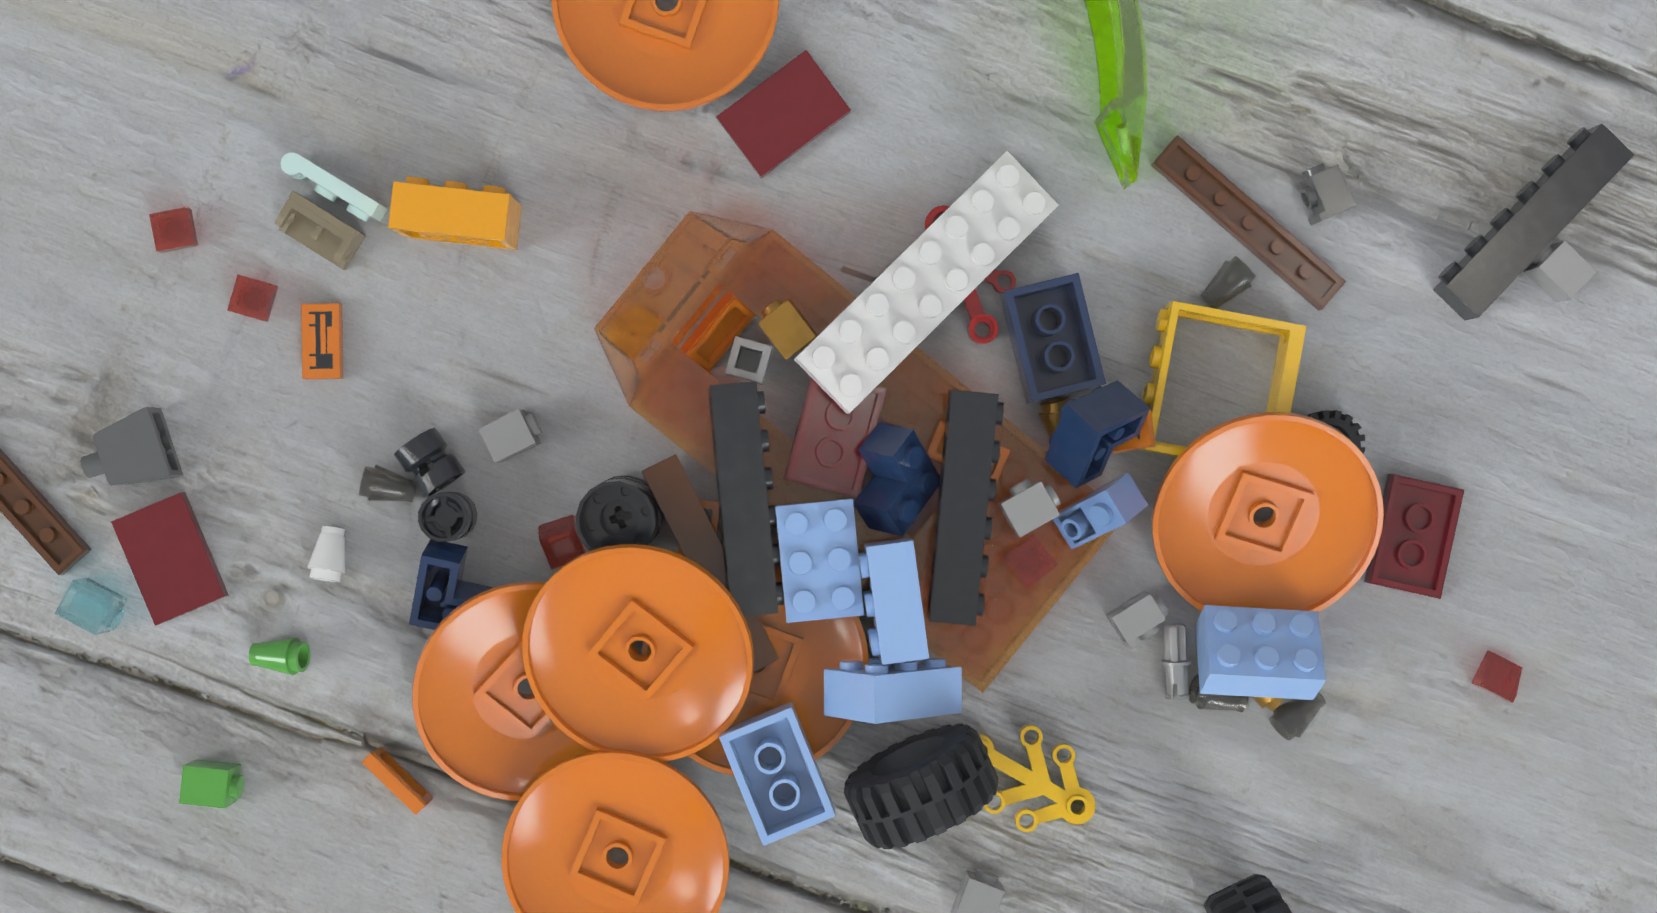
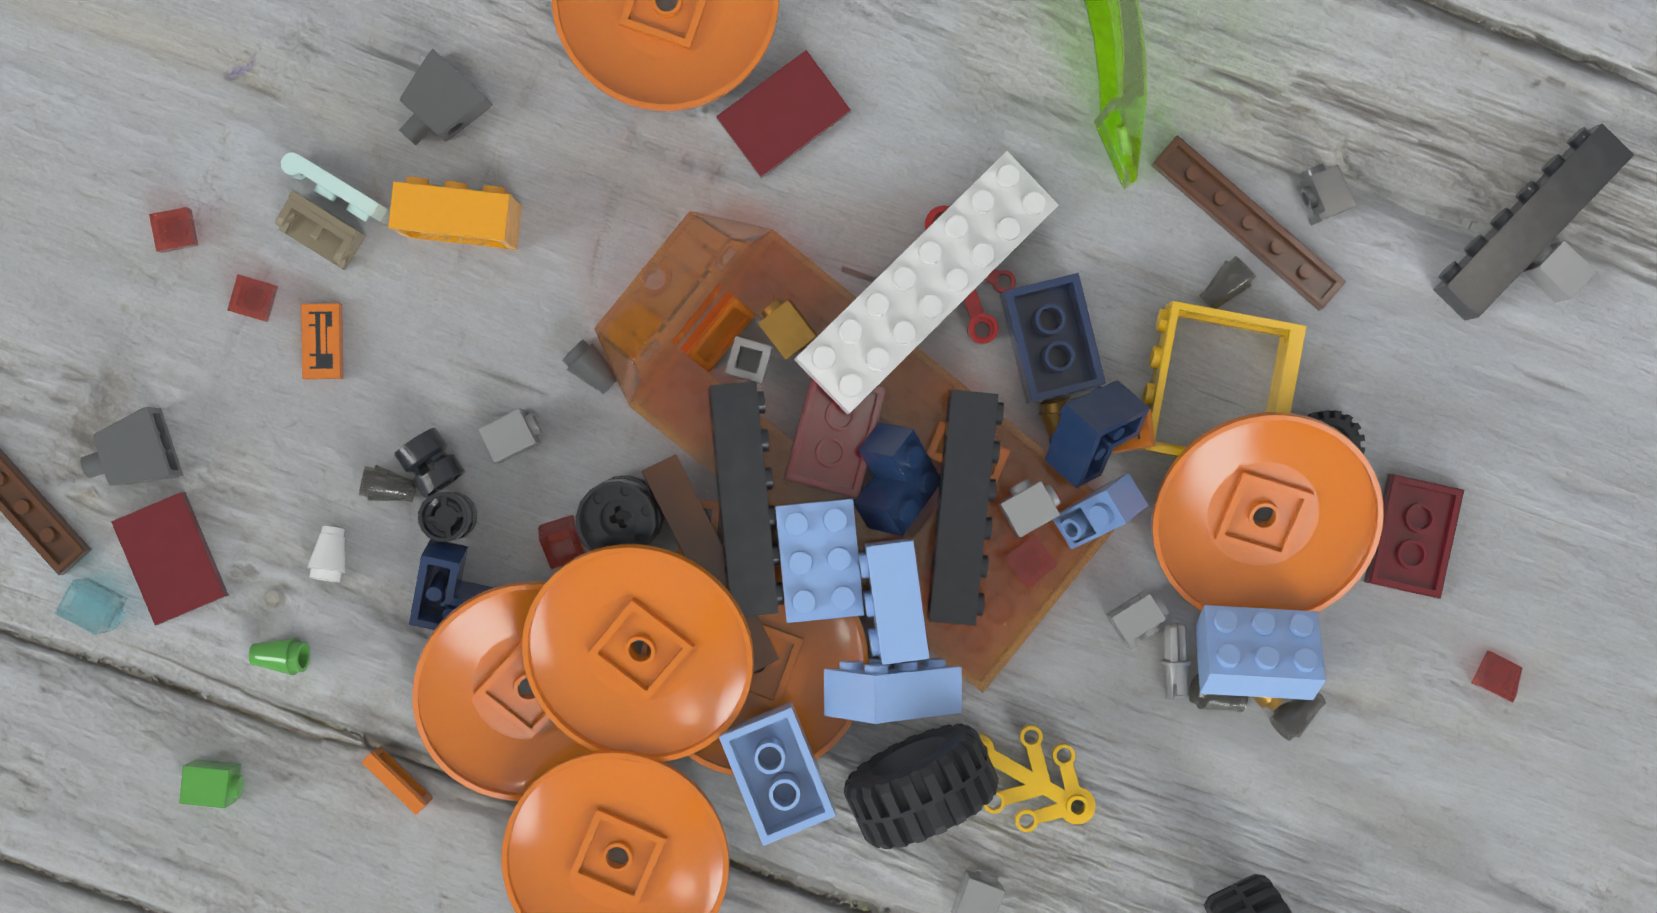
none -> dark grey torso [399,49,493,145]
none -> dark grey cone [562,339,619,394]

